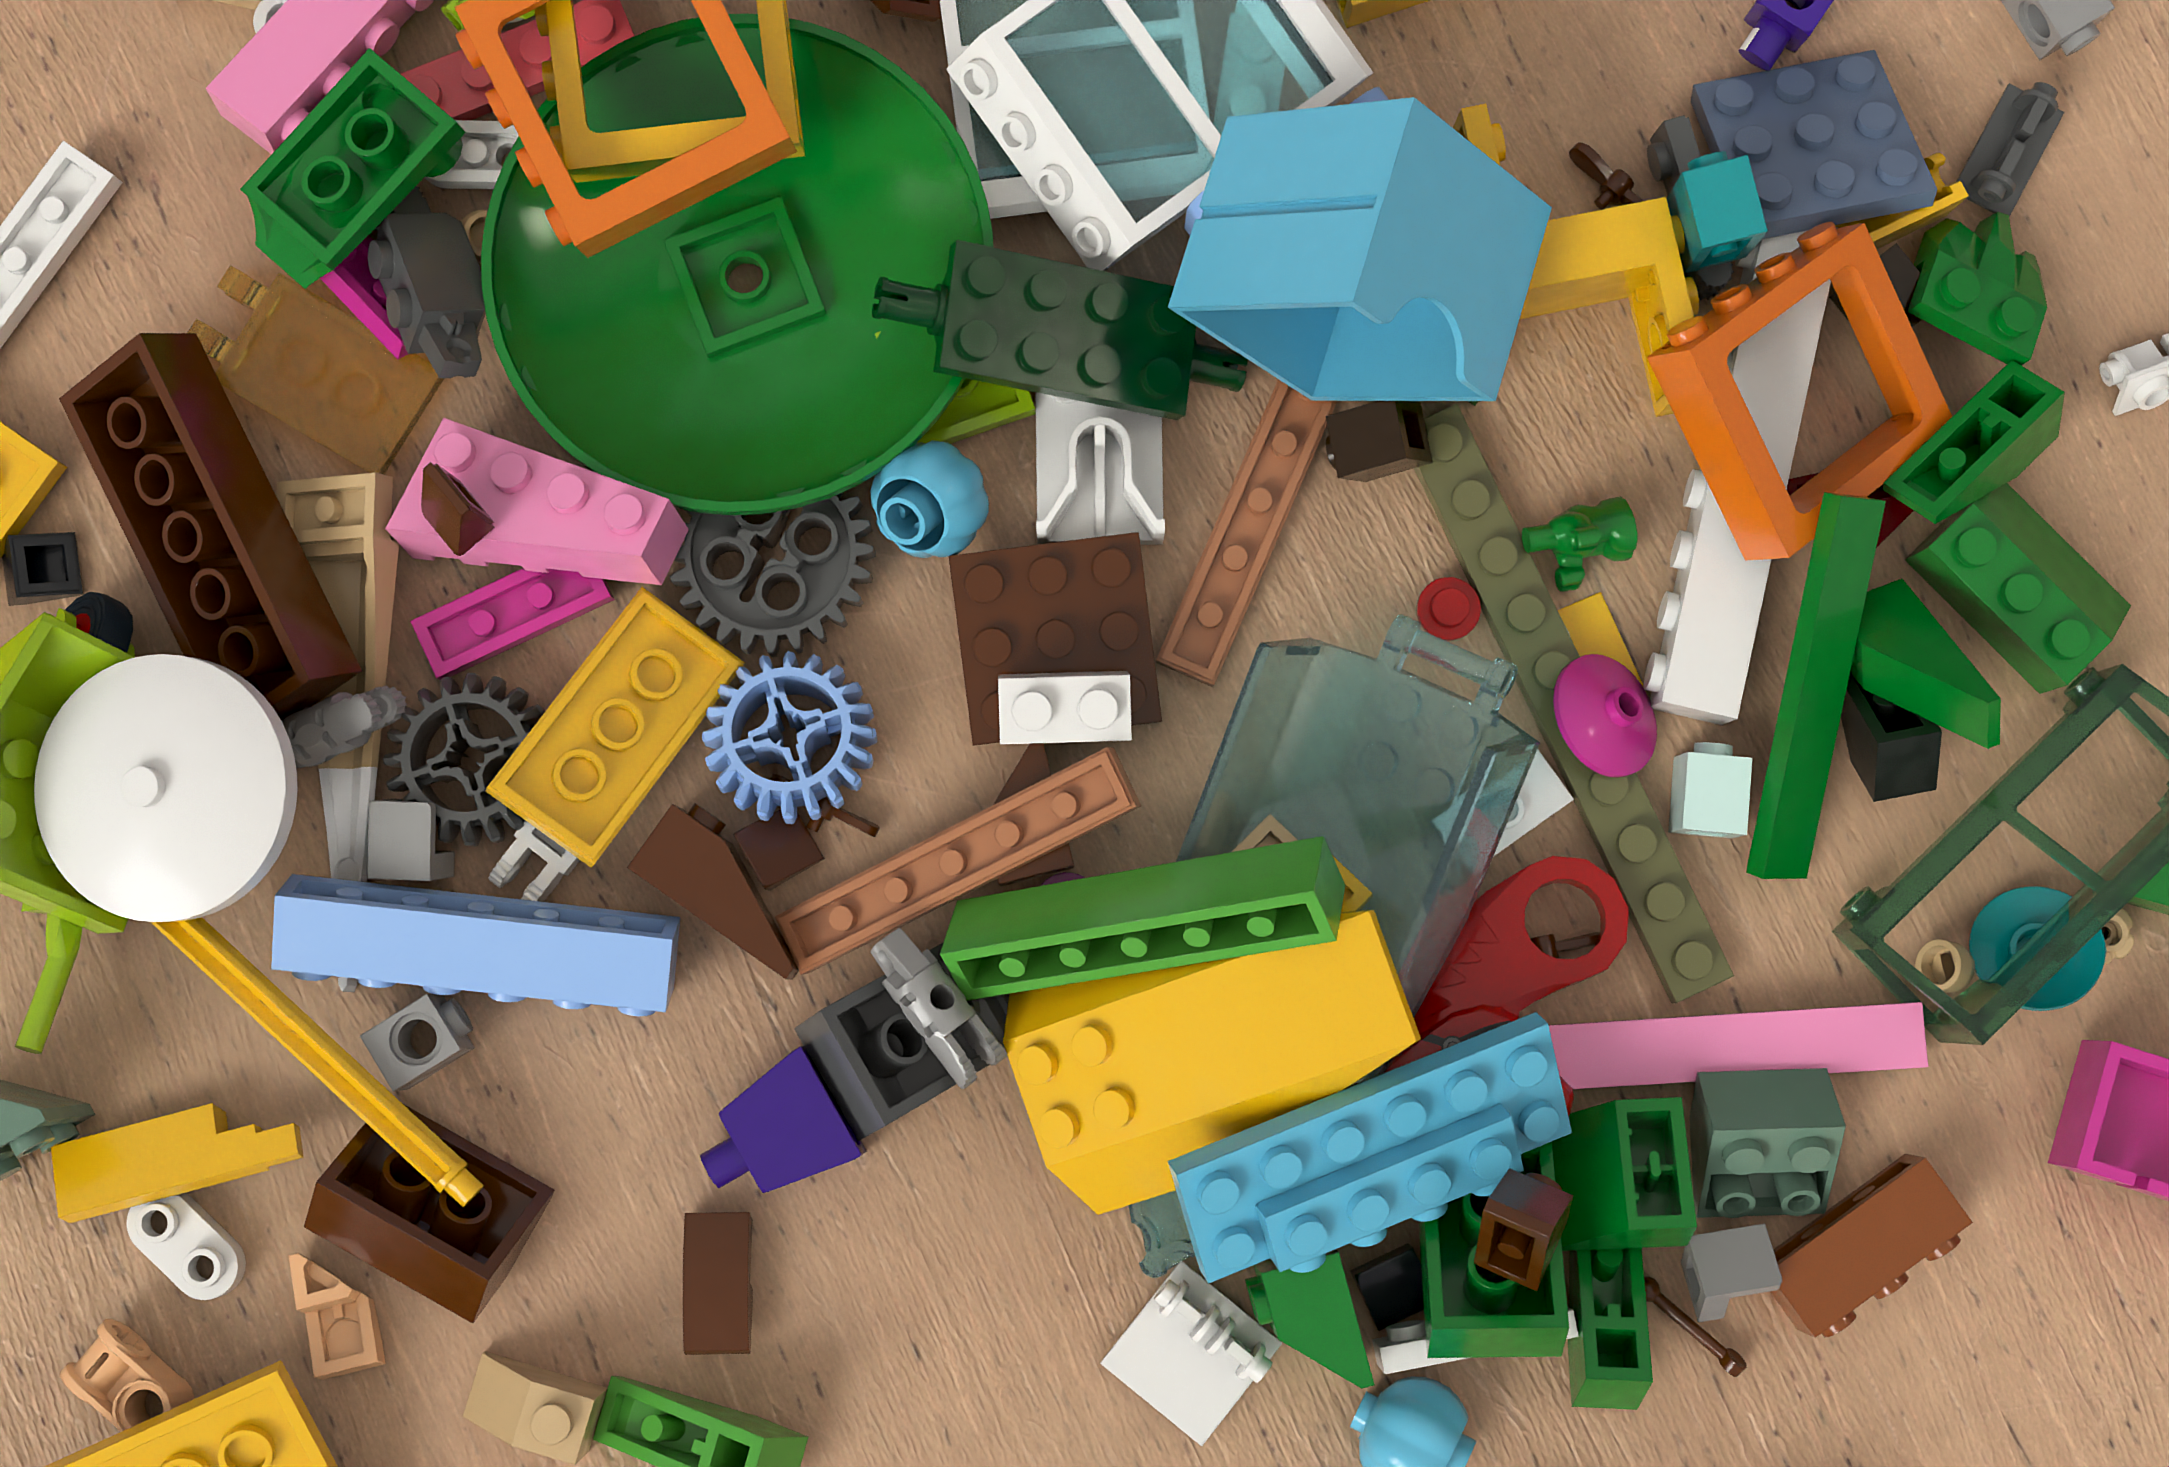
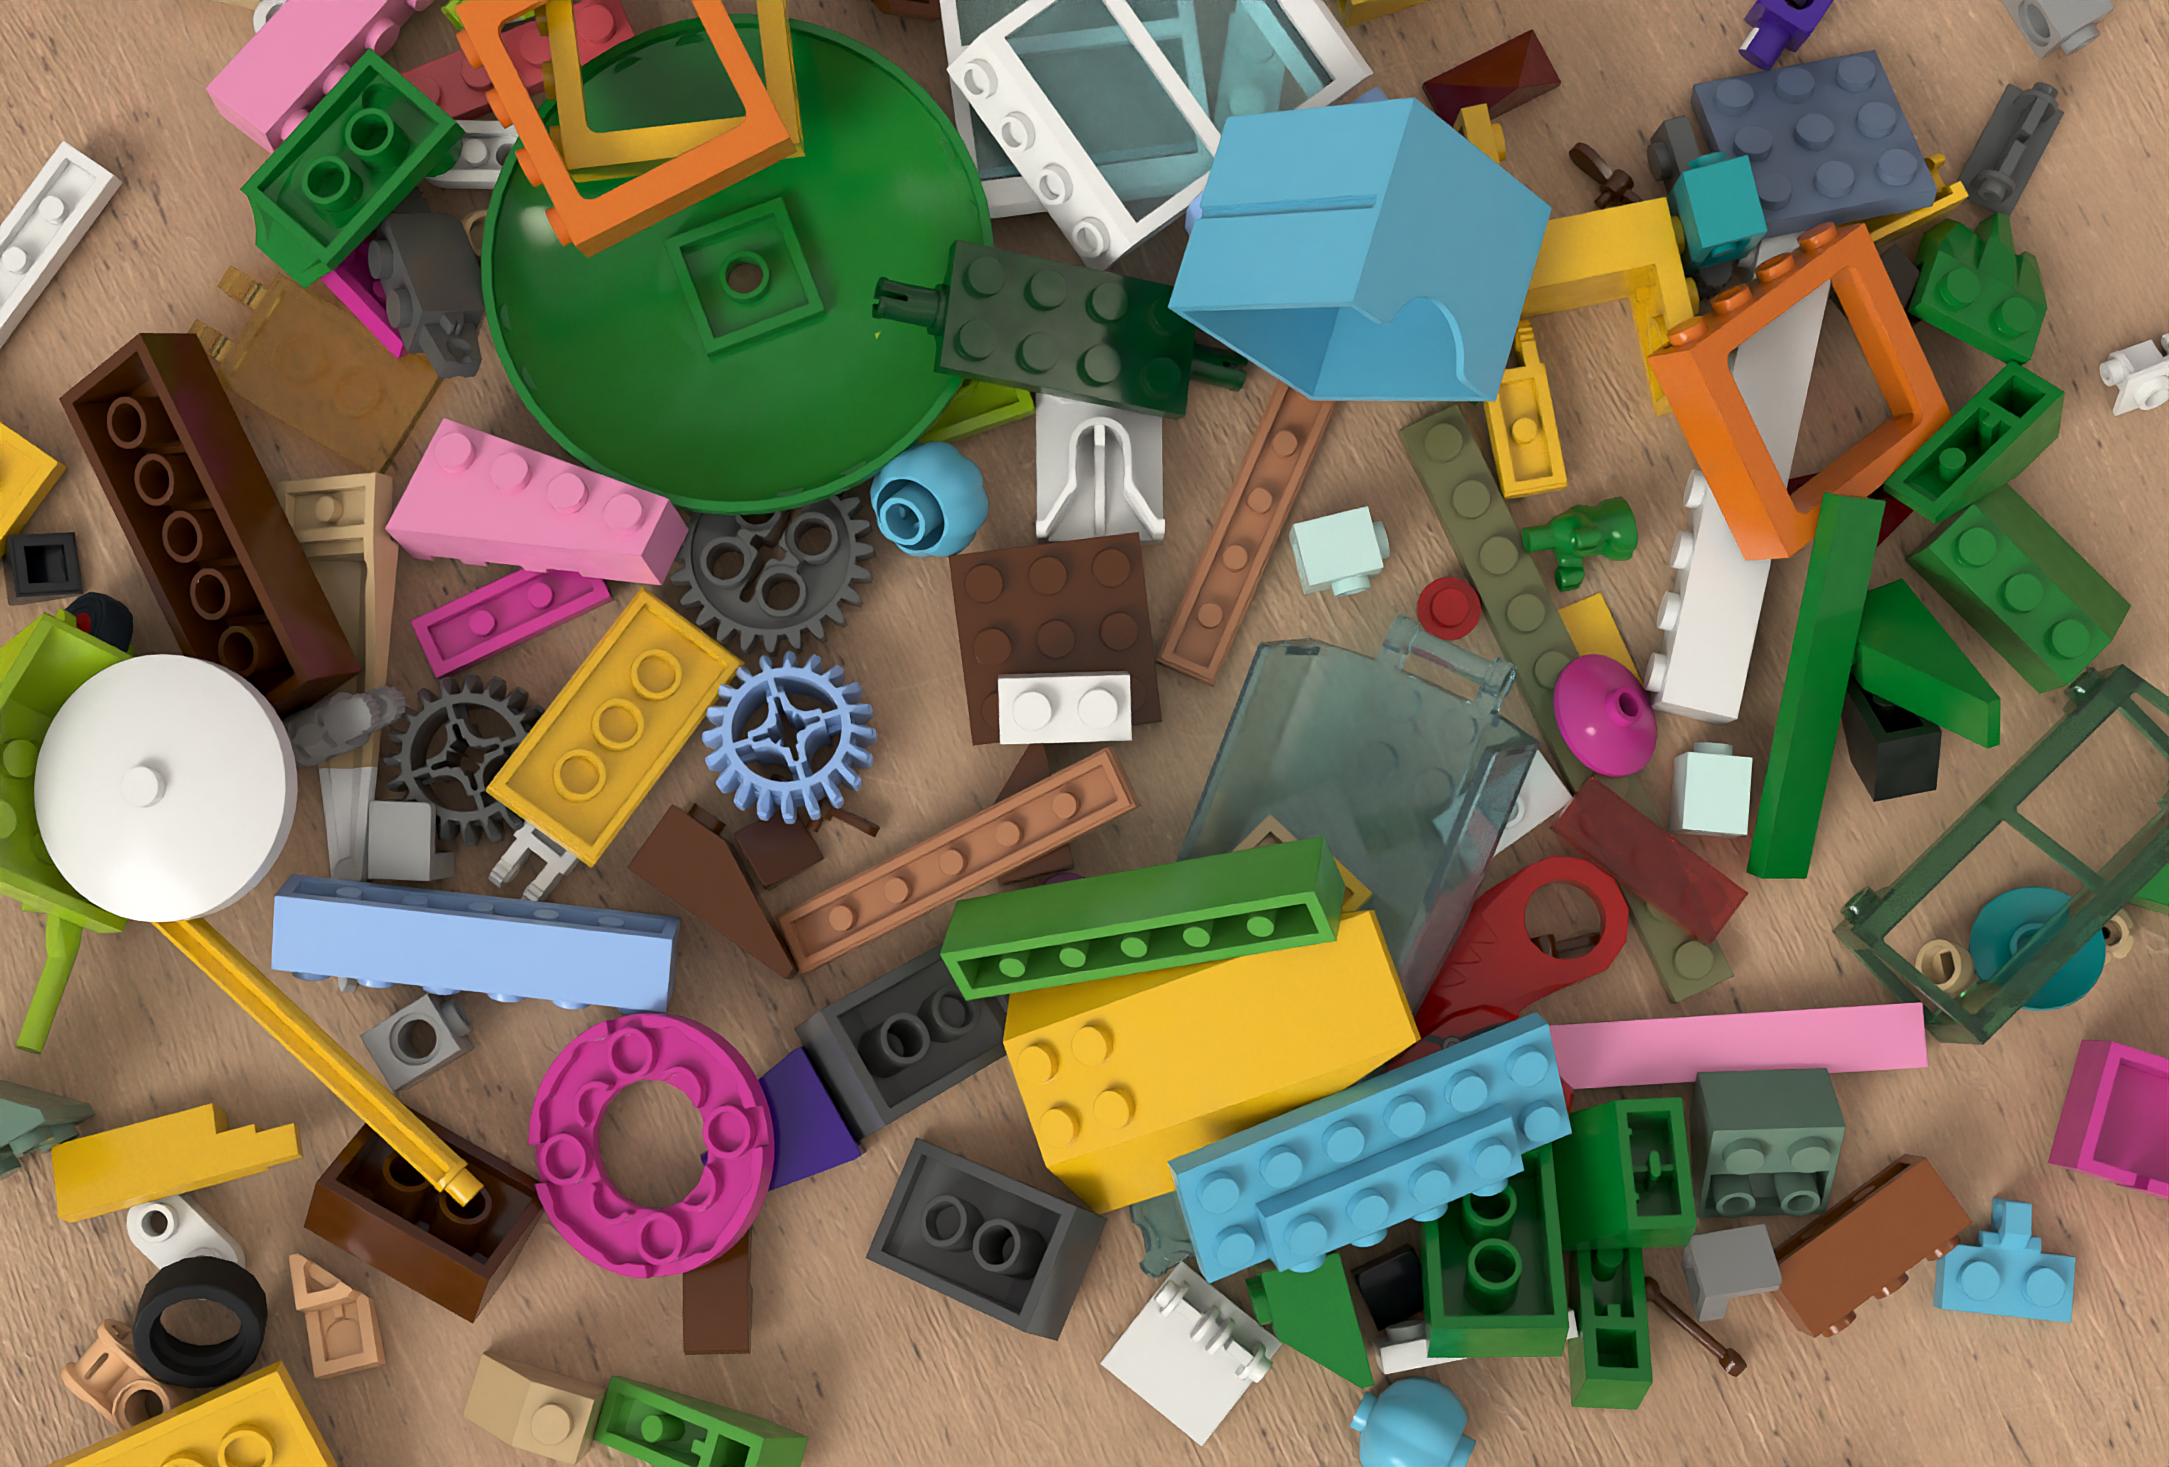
reddish brown slope [421,462,495,556] -> none
light grey hinge [870,927,1007,1089] -> none
dark brown brick [1325,401,1433,482] -> none
reddish brown slope [1474,1168,1574,1291] -> none
none -> black tyre [132,1256,268,1389]
none -> dark pink plate [528,1012,775,1279]
none -> dark grey slope [866,1137,1108,1341]
none -> light aqua brick [1289,506,1390,597]
none -> dark red slope [1422,29,1561,128]
none -> yellow hinge [1483,319,1567,500]
none -> clear red plate [1549,775,1748,946]
none -> medium azure hinge [1933,1198,2076,1323]

